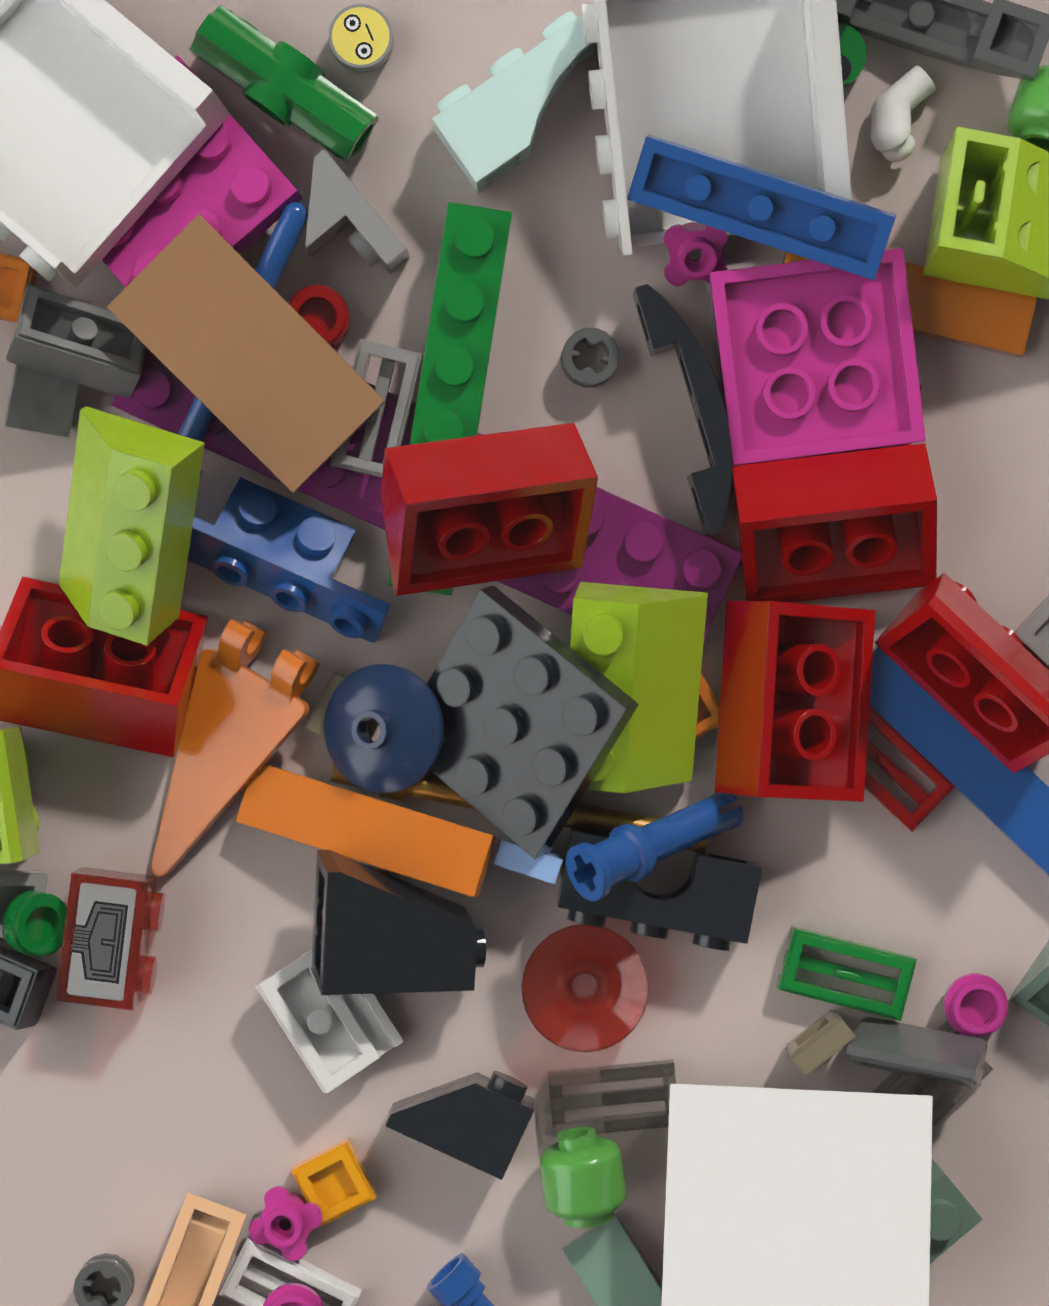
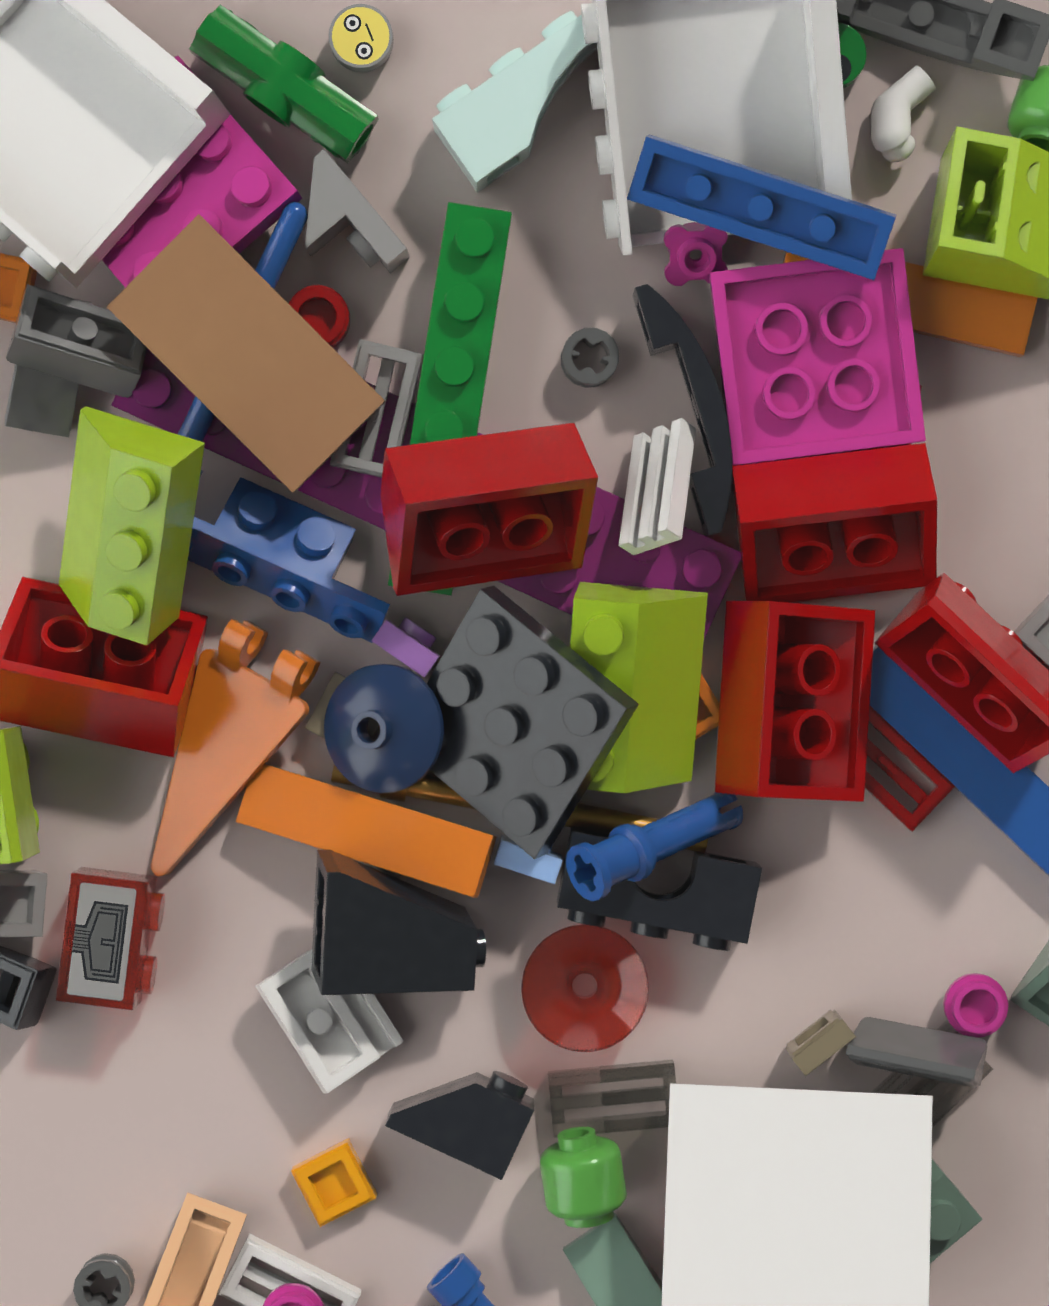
green tile [3,890,71,957] -> none
dark pink plate [249,1186,323,1261] -> none
green tile [776,926,917,1021] -> none
none -> medium lavender plate [372,617,441,678]
none -> white tile [618,418,696,555]

